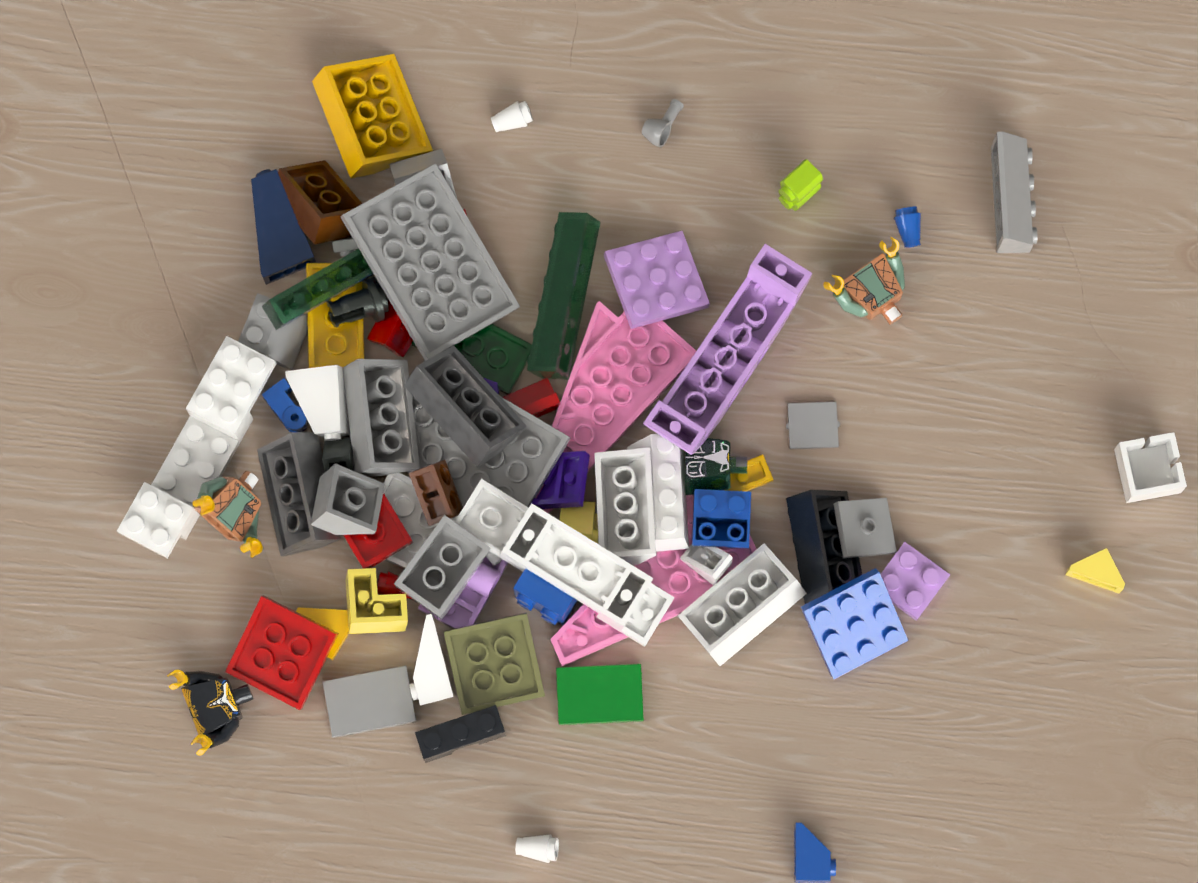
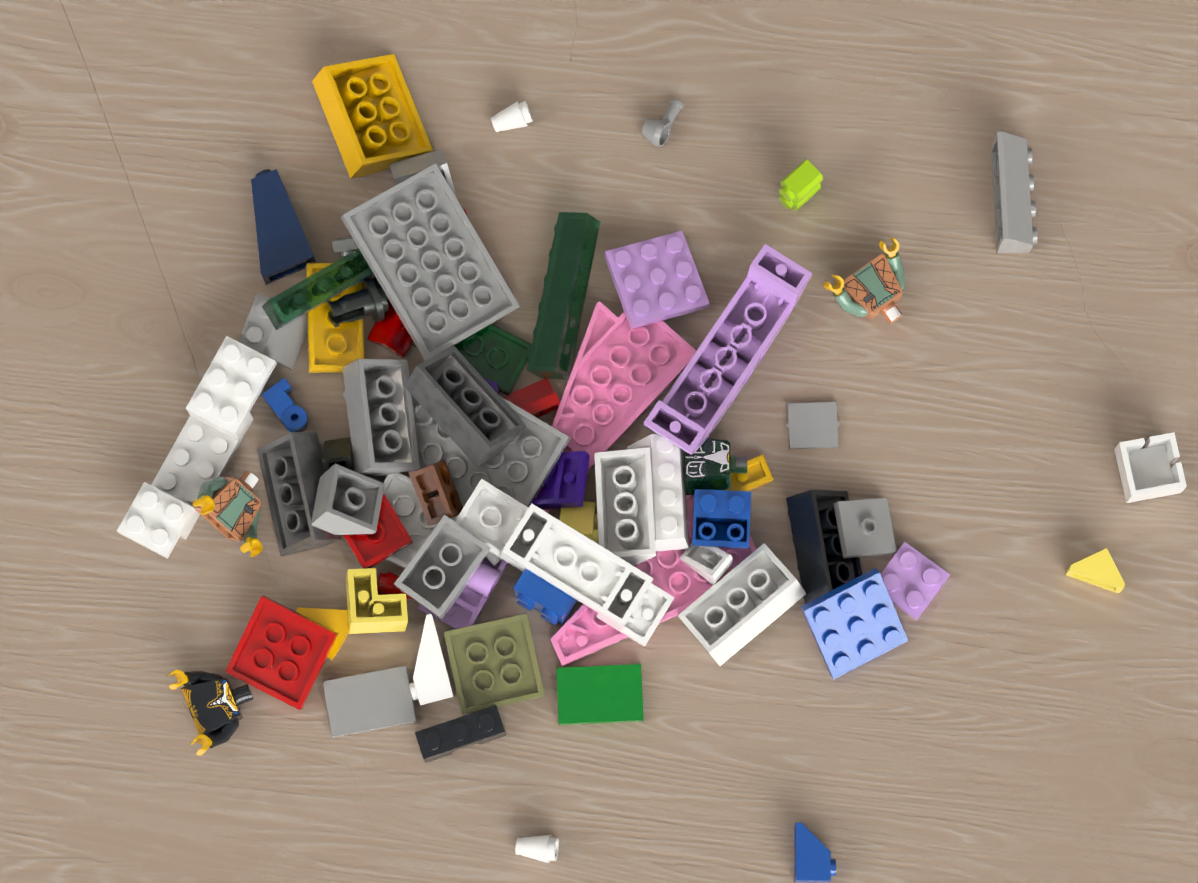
reddish brown slope [278,160,362,244] -> none
white slope [285,365,350,441] -> none
blue cone [894,206,921,248] -> none

